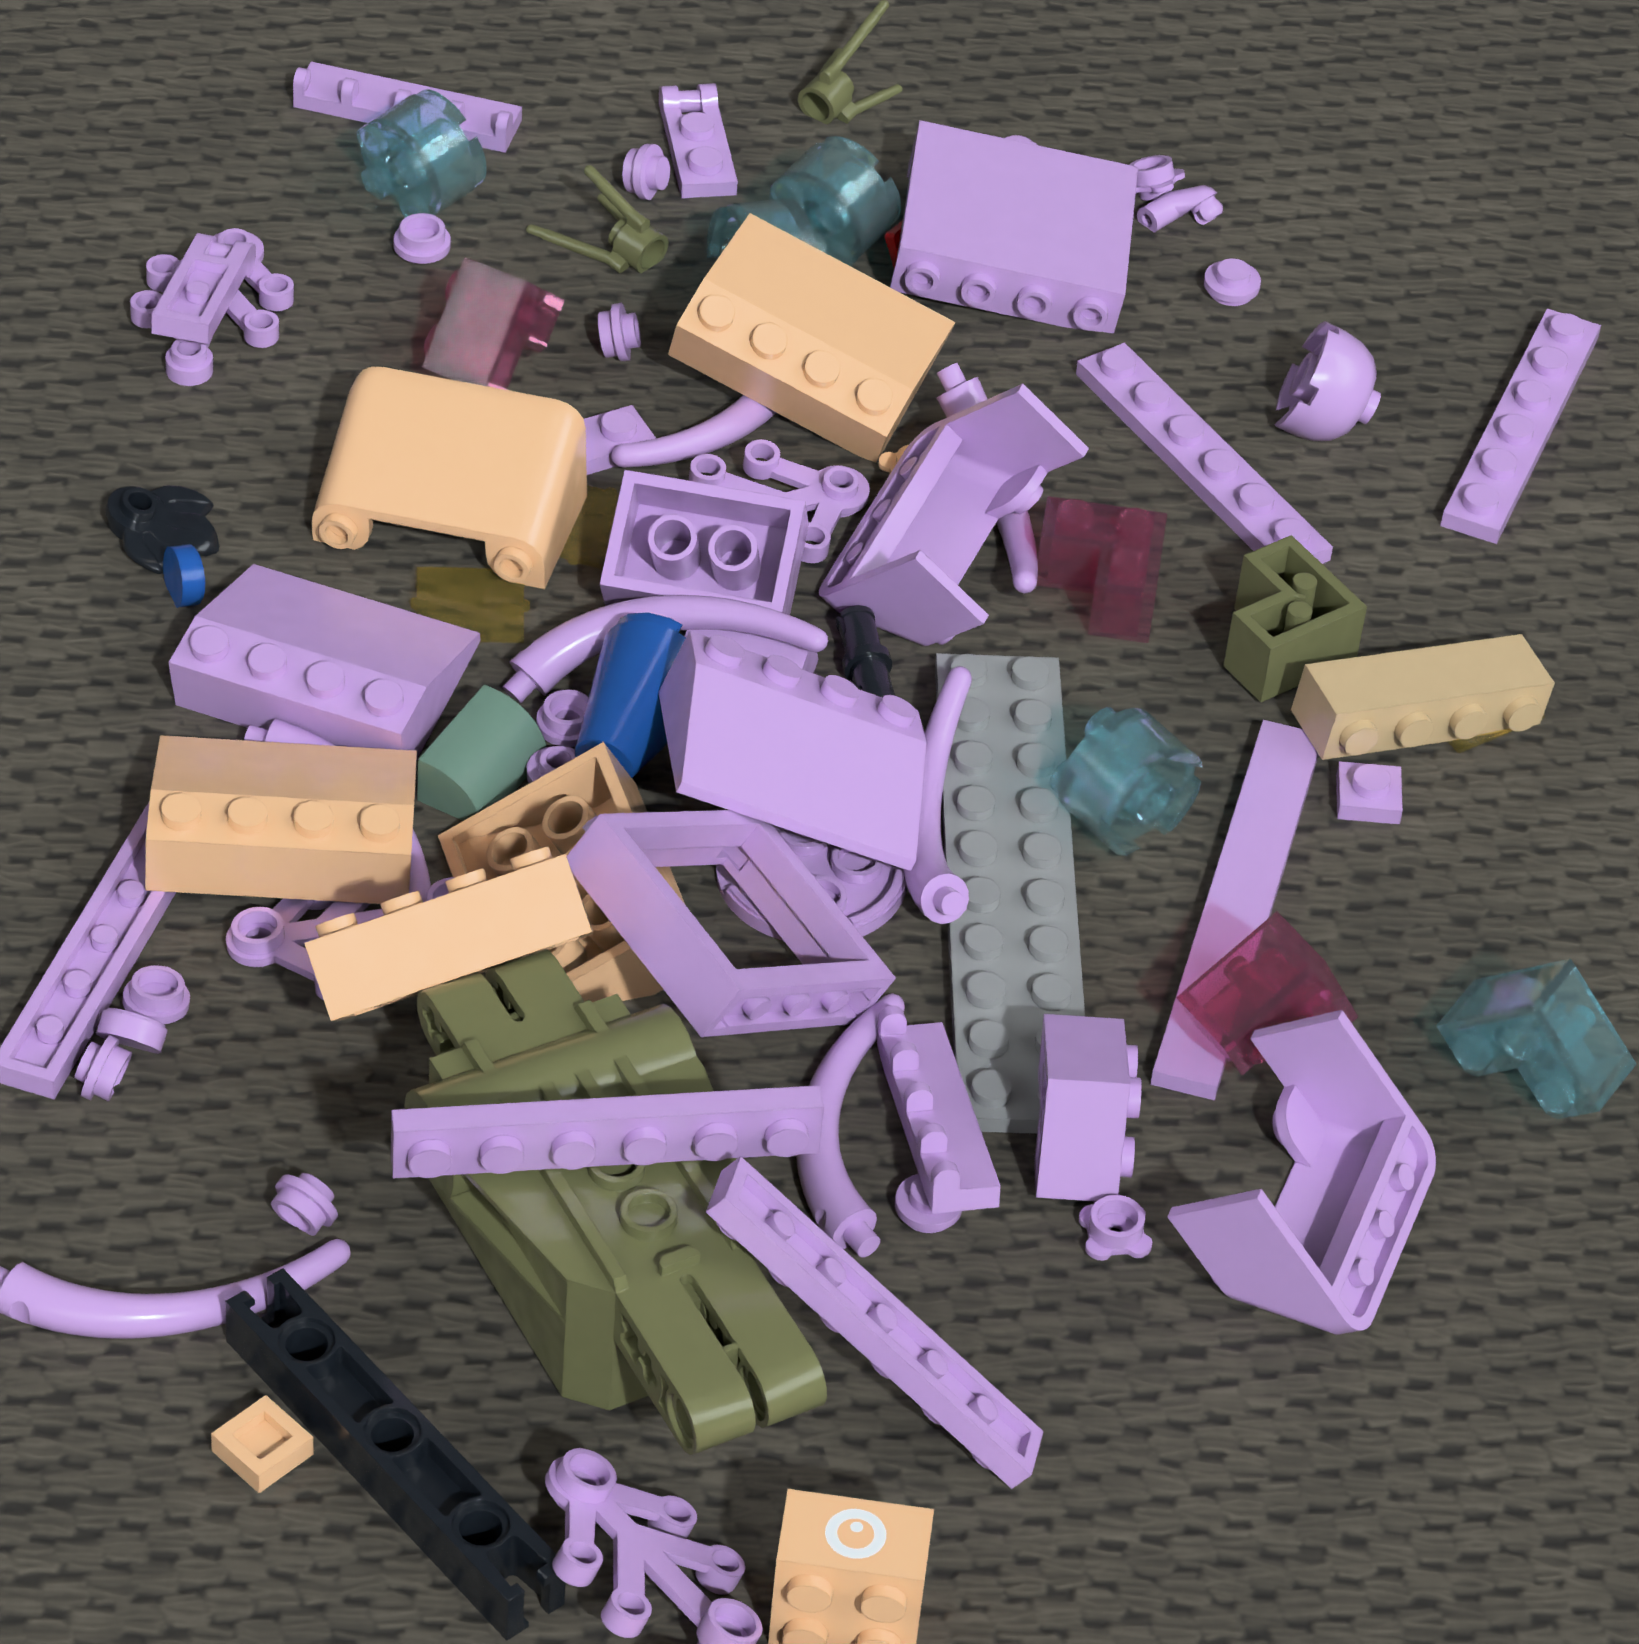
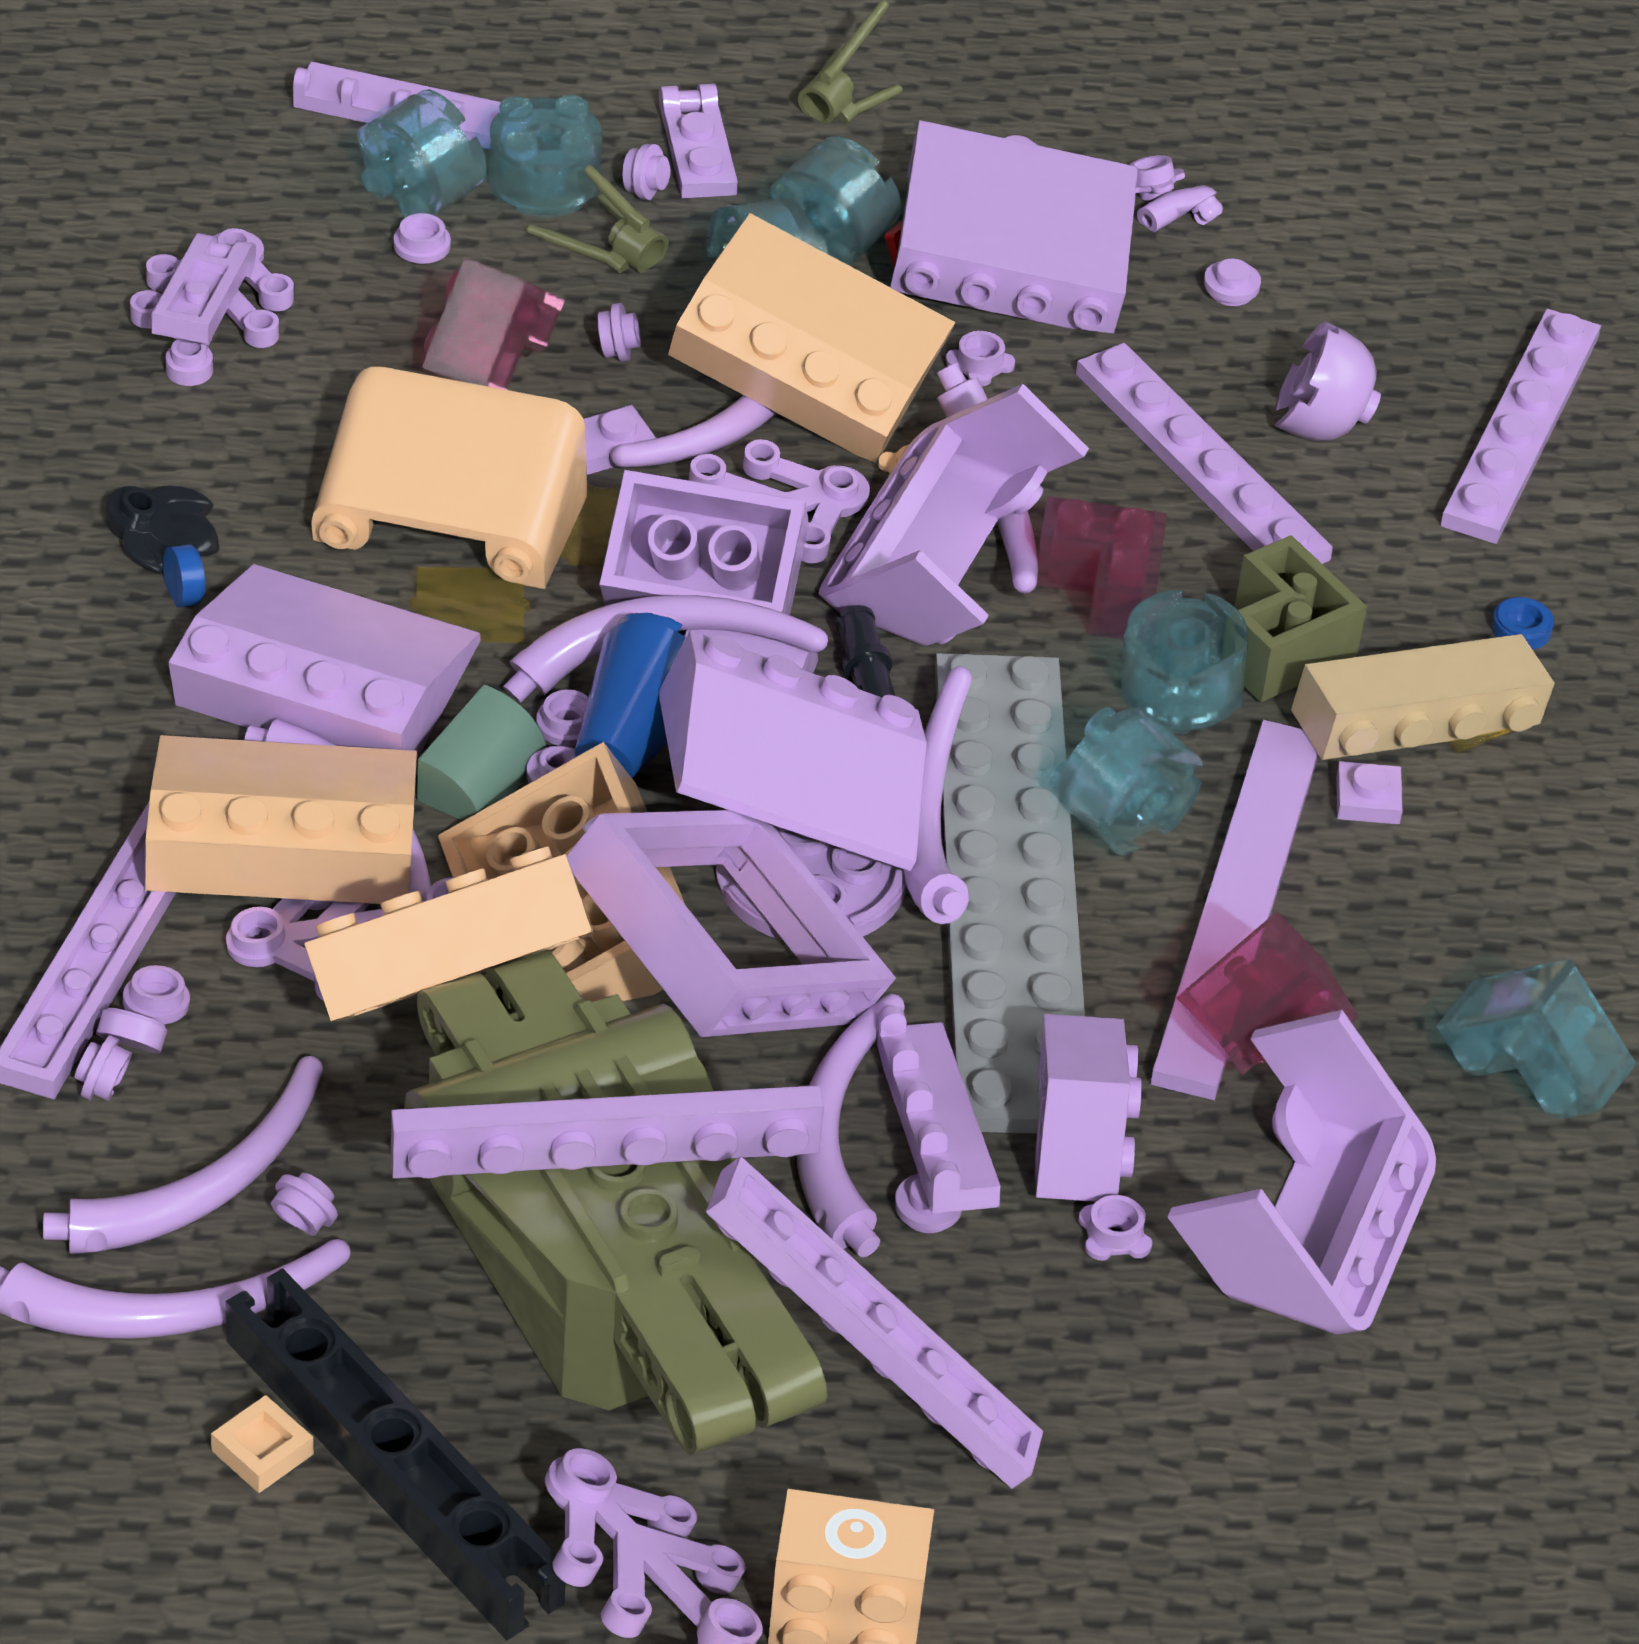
none -> lavender animal [43,1056,323,1254]
none -> clear light blue brick [489,95,603,217]
none -> lavender plate [946,331,1015,386]
none -> clear light blue brick [1121,590,1248,735]
none -> blue tile [1492,597,1554,650]

